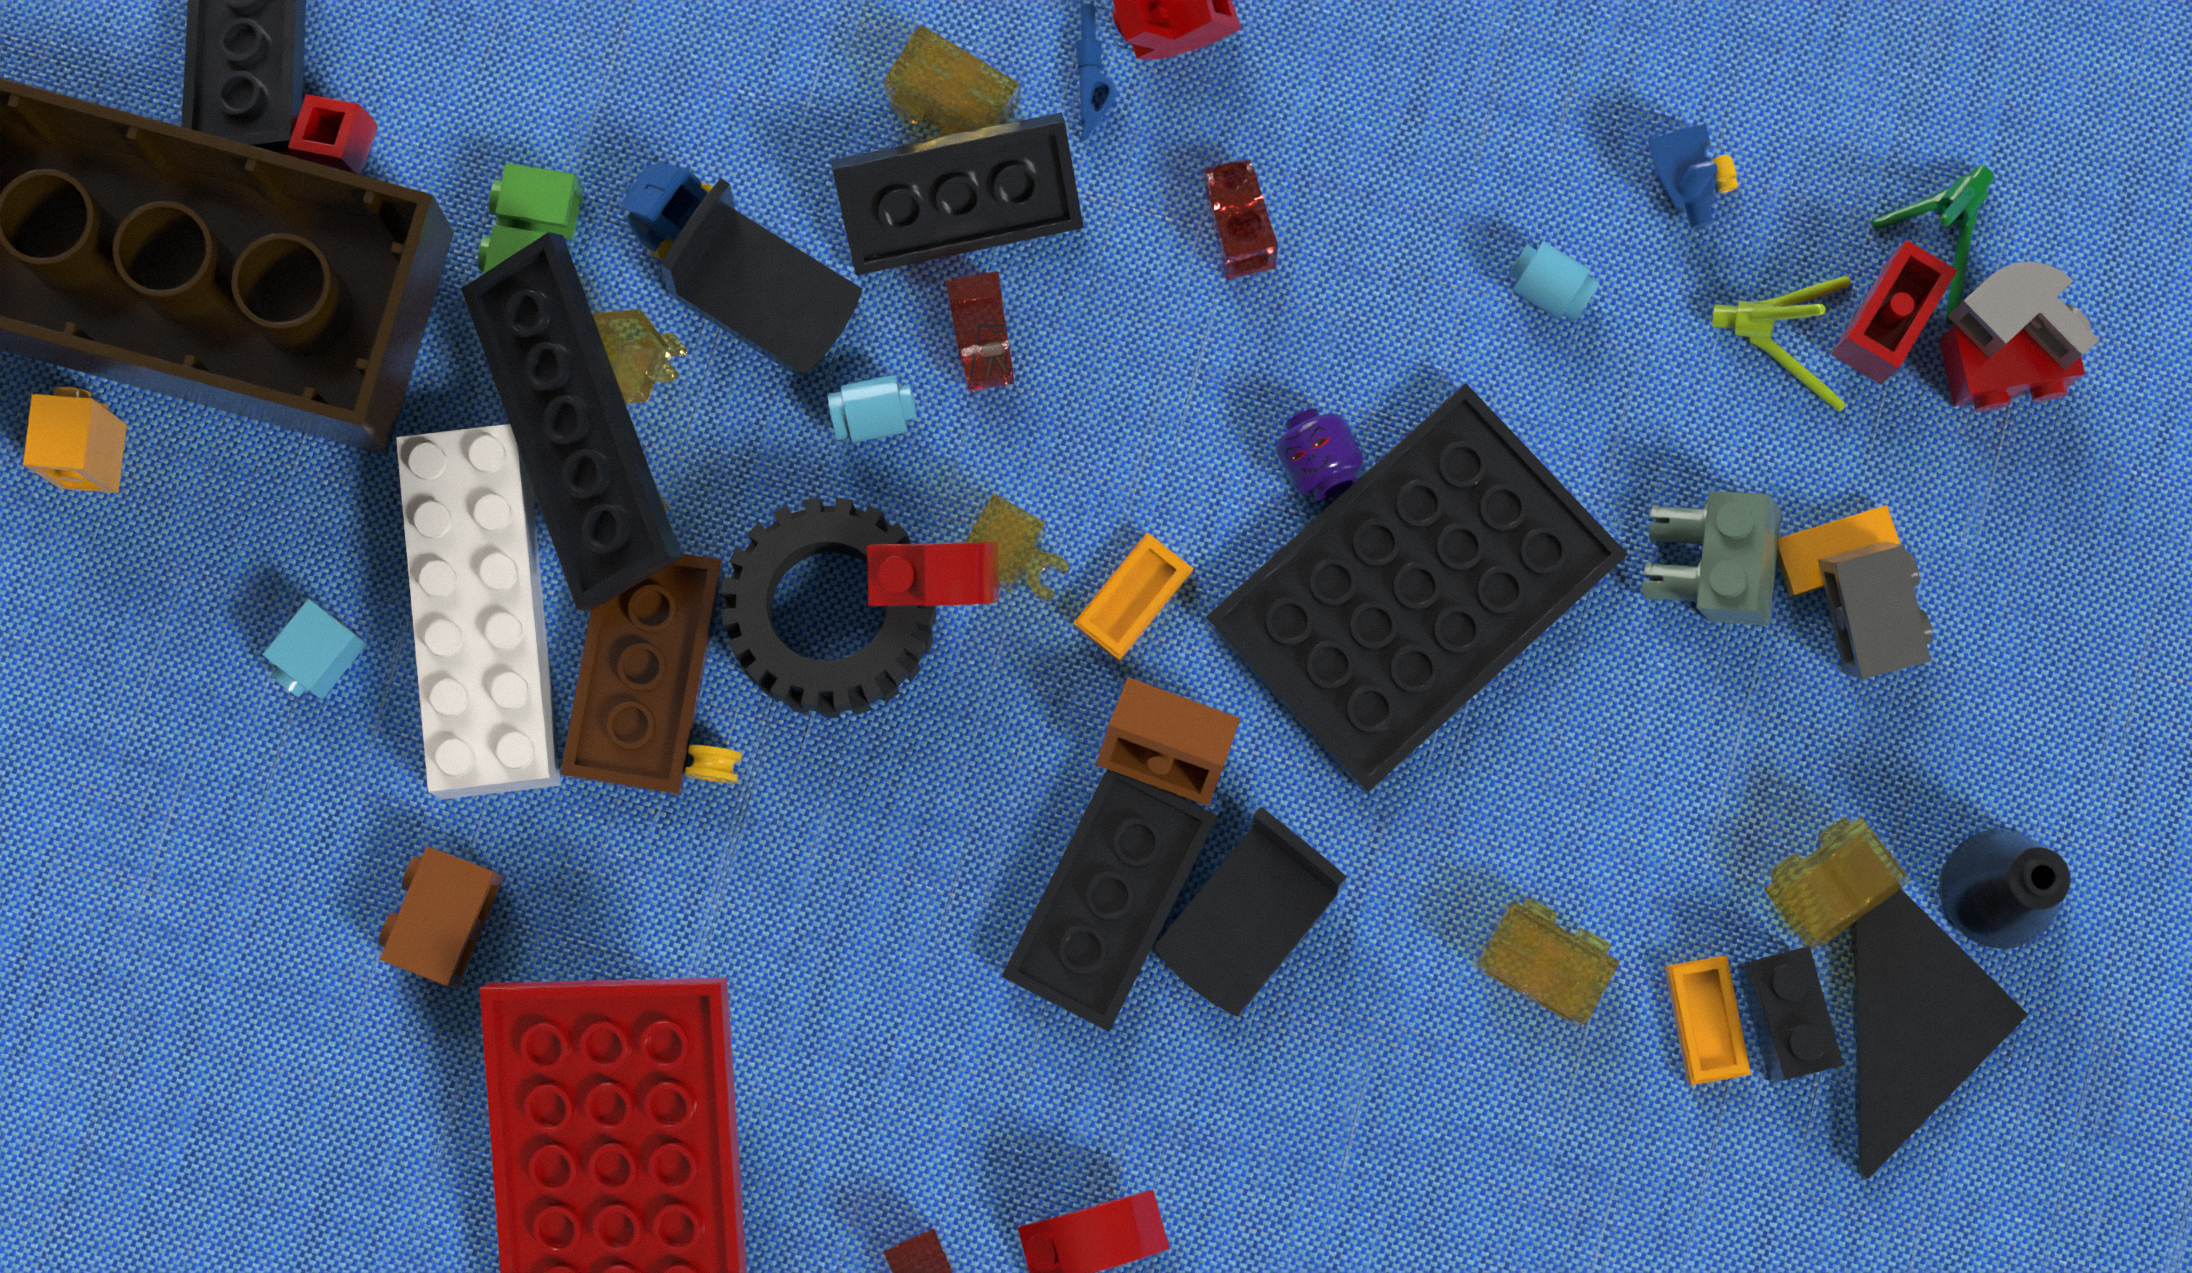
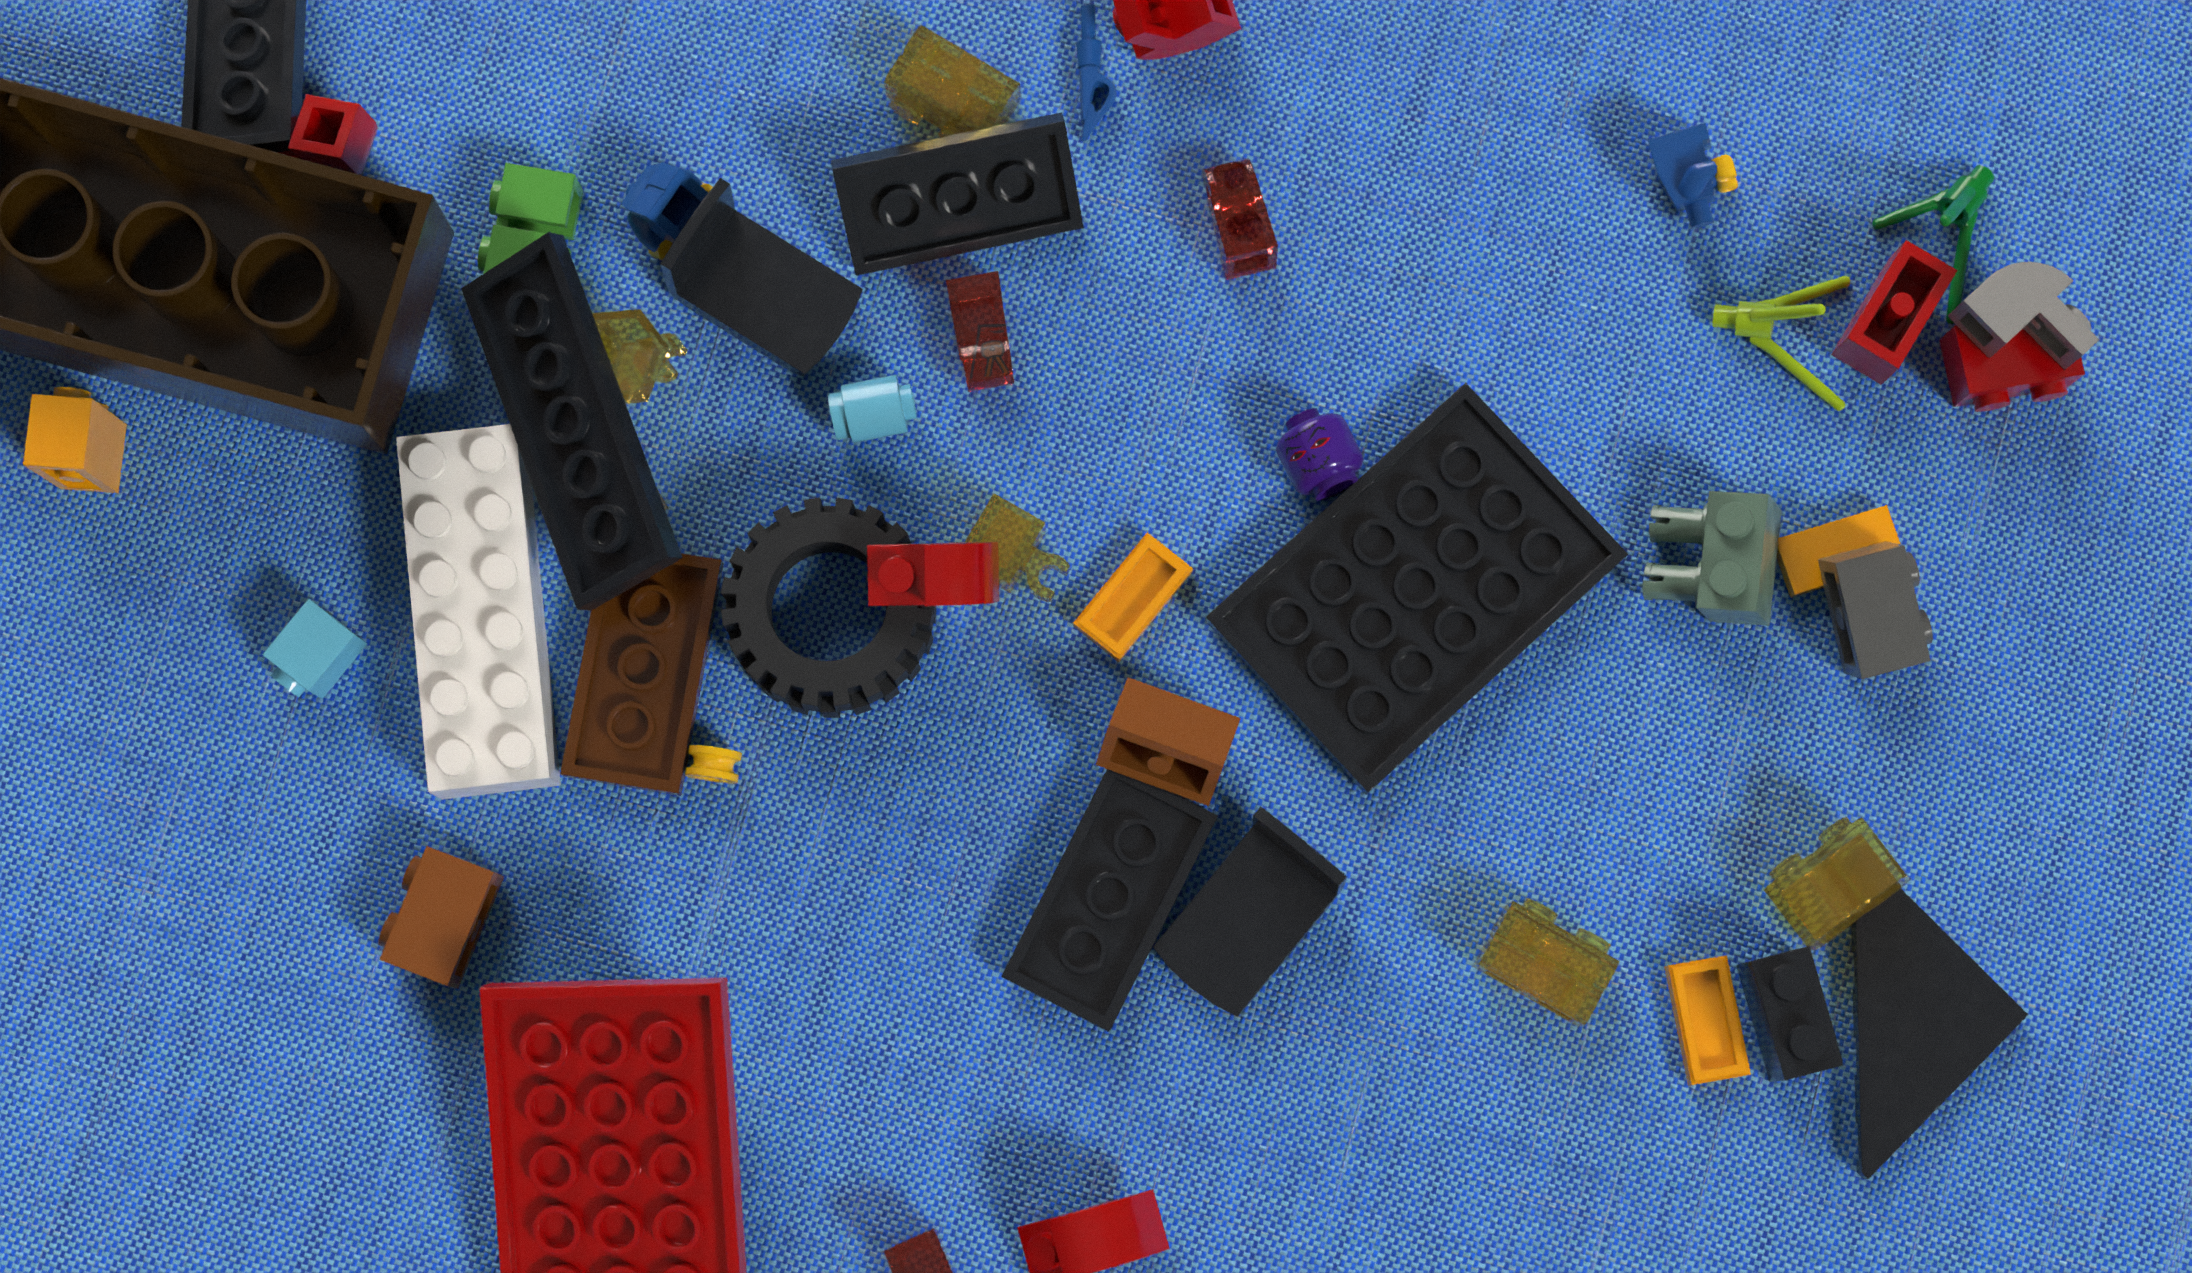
medium azure brick [1508,241,1600,322] -> none
black cone [1939,829,2071,949] -> none

